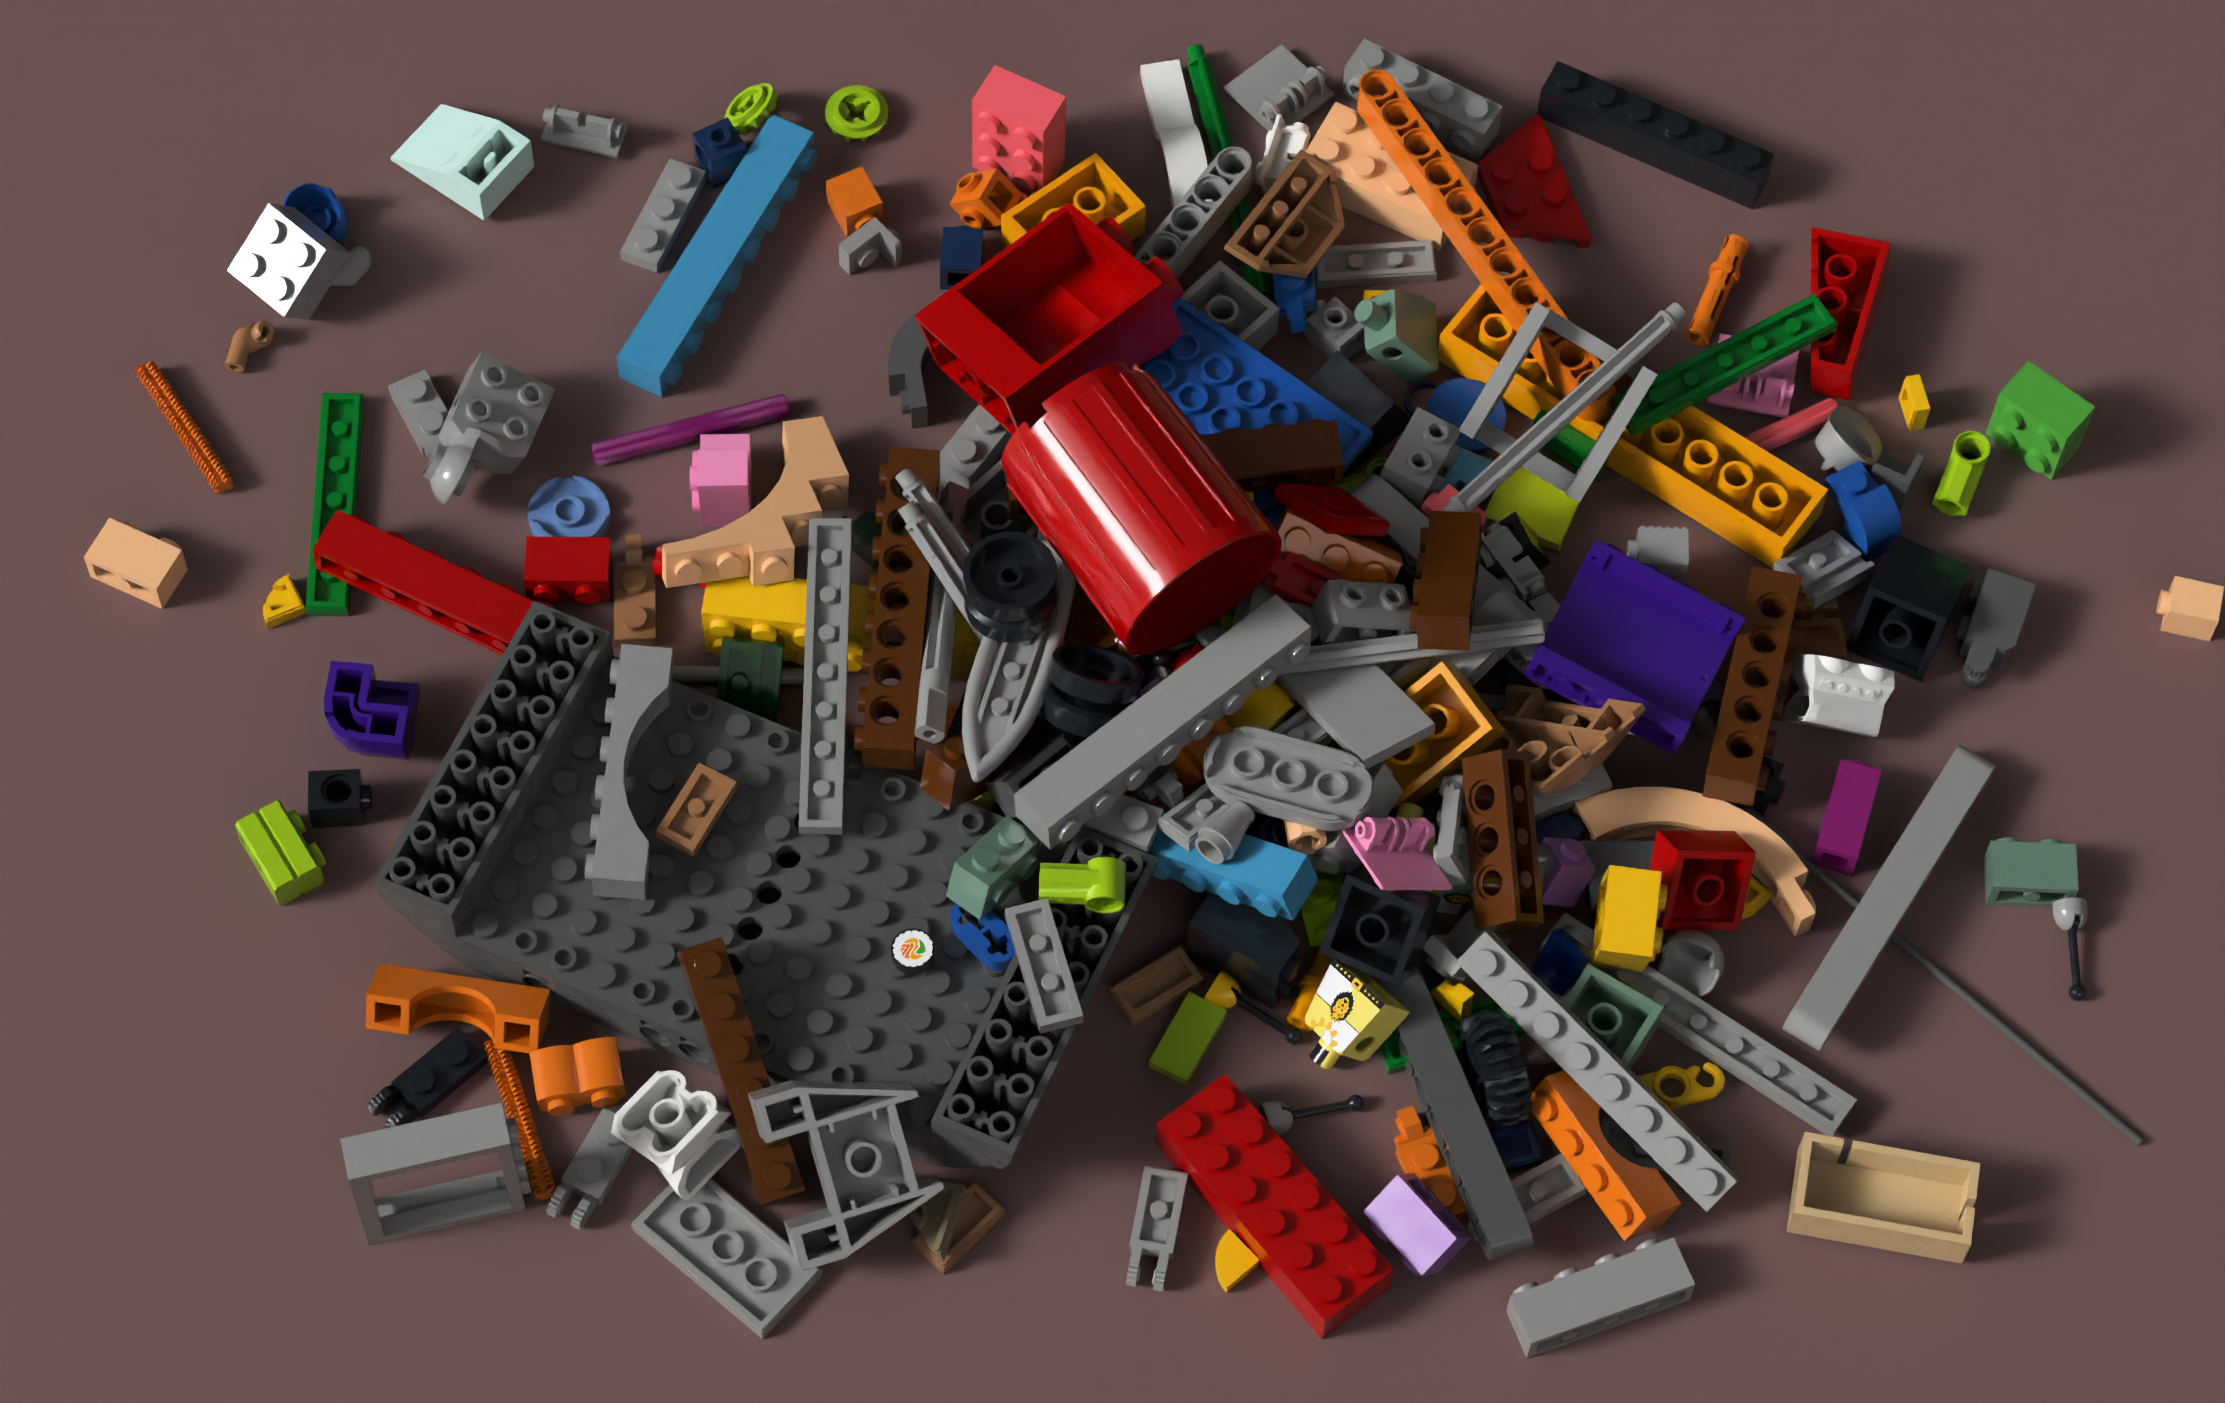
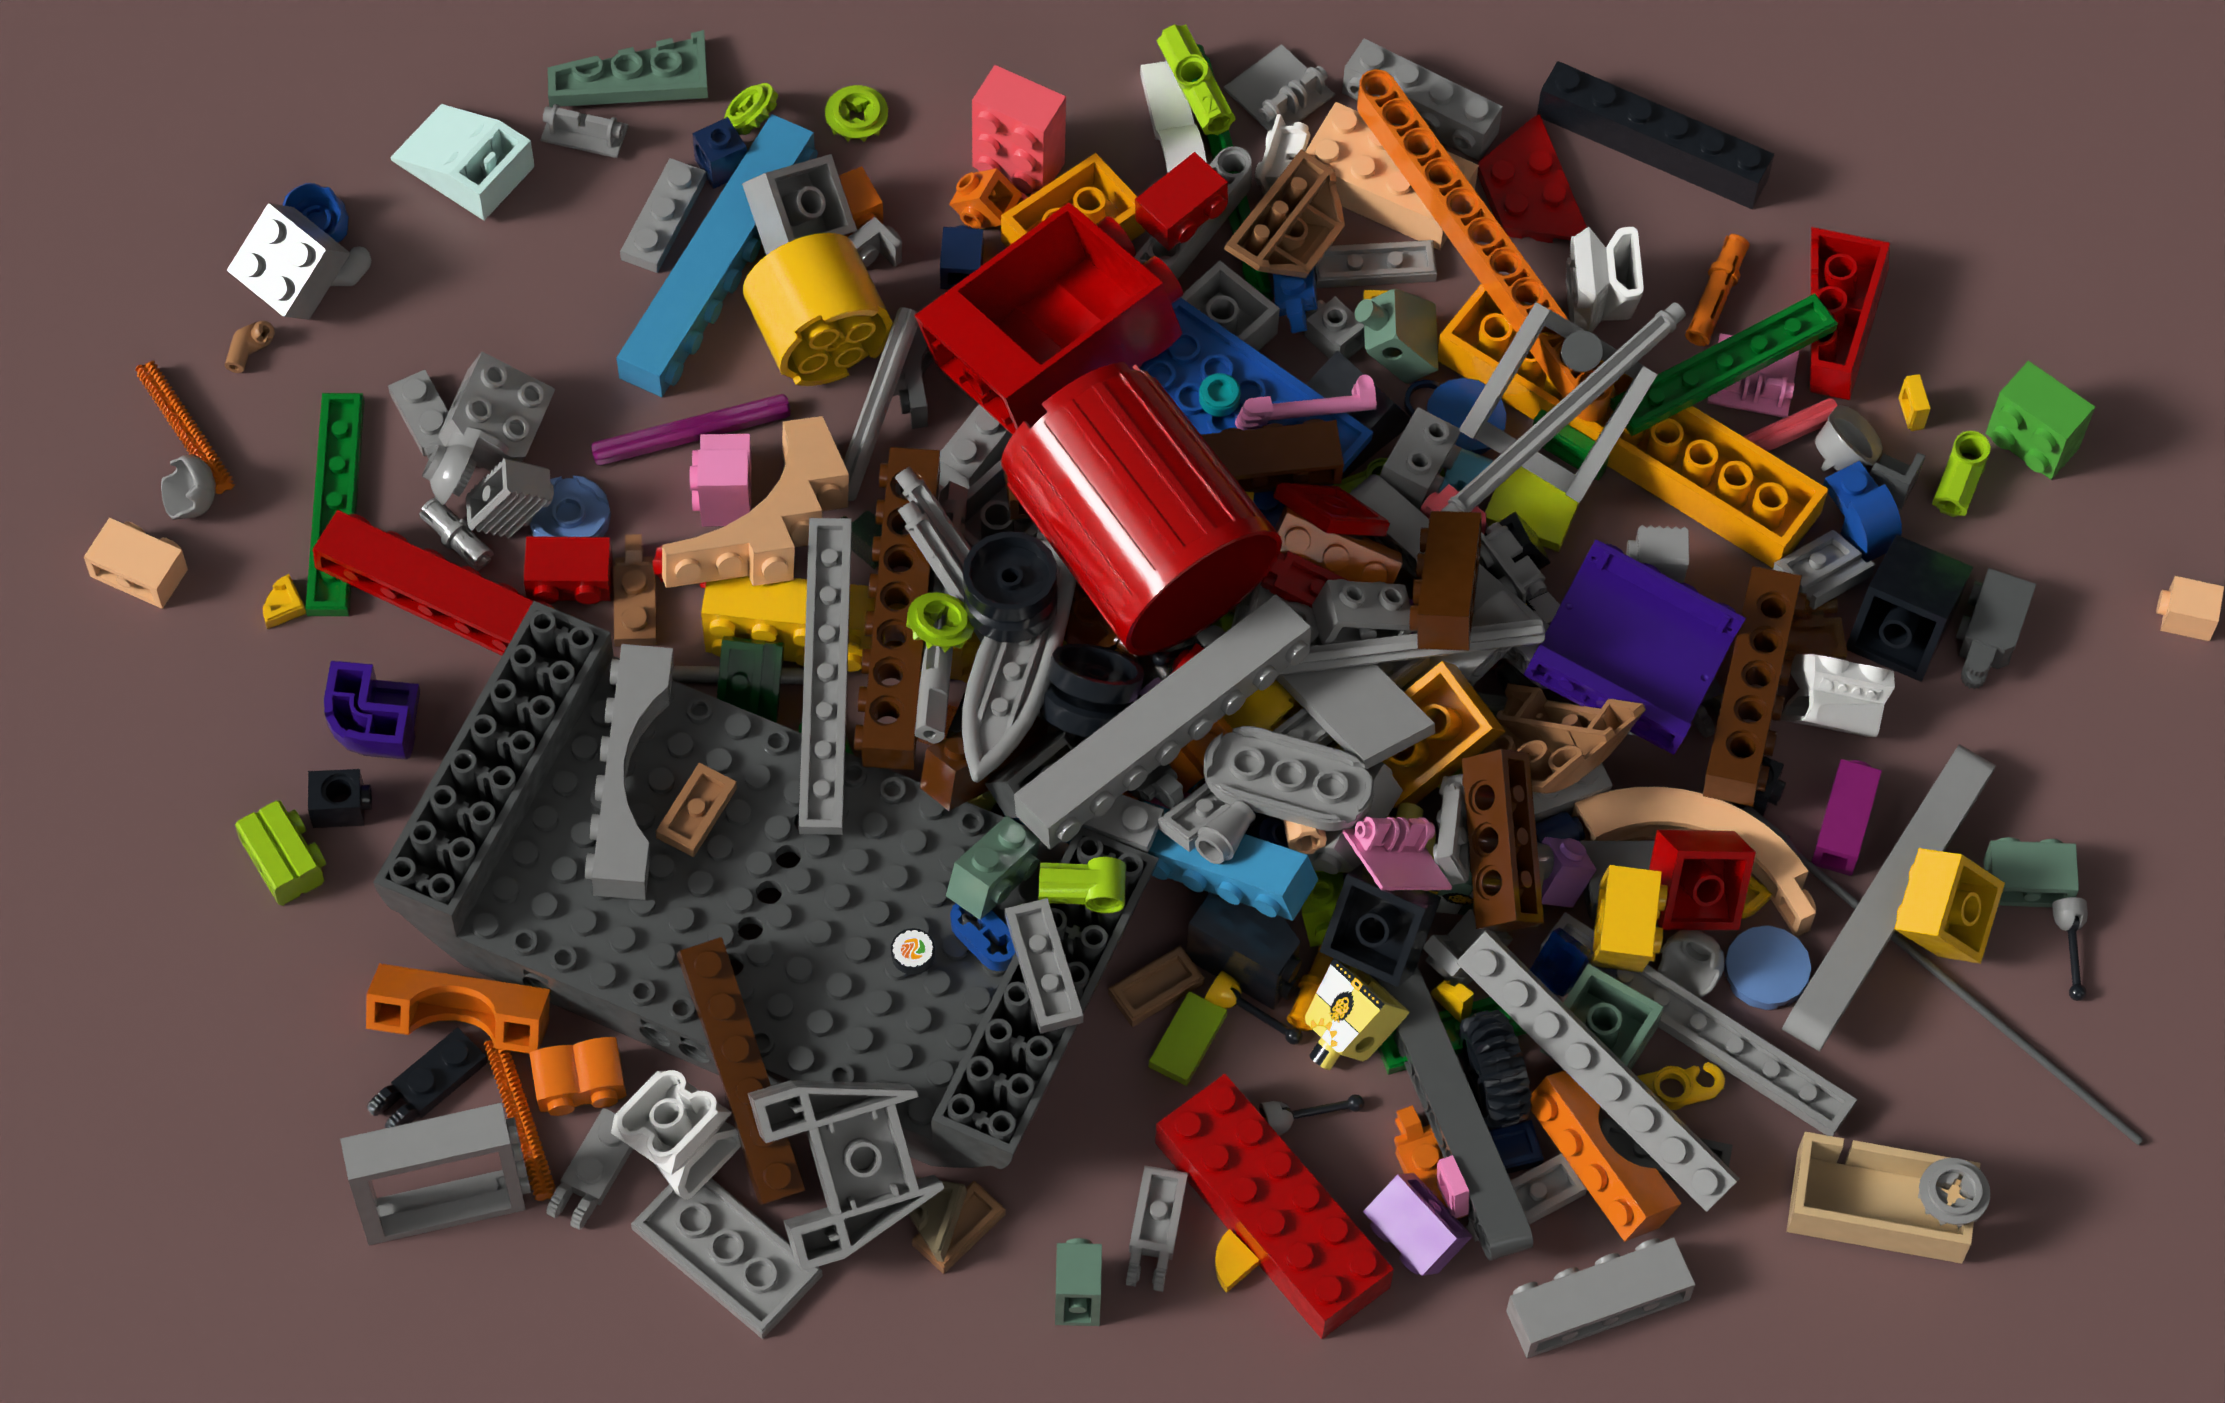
none -> light grey hair [161,454,216,520]
none -> light grey pin [419,497,494,571]
none -> light grey brick [466,458,554,539]
none -> sand green wing [547,30,708,107]
none -> light grey brick [742,154,857,255]
none -> yellow brick [743,233,893,386]
none -> light grey axle [843,307,918,501]
none -> lime gear [906,592,974,653]
none -> sand green brick [1055,1238,1102,1326]
none -> red brick [1135,152,1228,251]
none -> lime piece [1156,24,1236,135]
none -> teal tile [1199,373,1241,417]
none -> bright pink hinge [1235,375,1377,430]
none -> bright pink tile [1437,1155,1469,1219]
none -> dark grey tile [1561,330,1603,373]
none -> white piece [1566,227,1644,332]
none -> medium blue tile [1724,925,1811,1010]
none -> yellow brick [1894,848,2005,964]
none -> light grey gear [1918,1158,1990,1228]

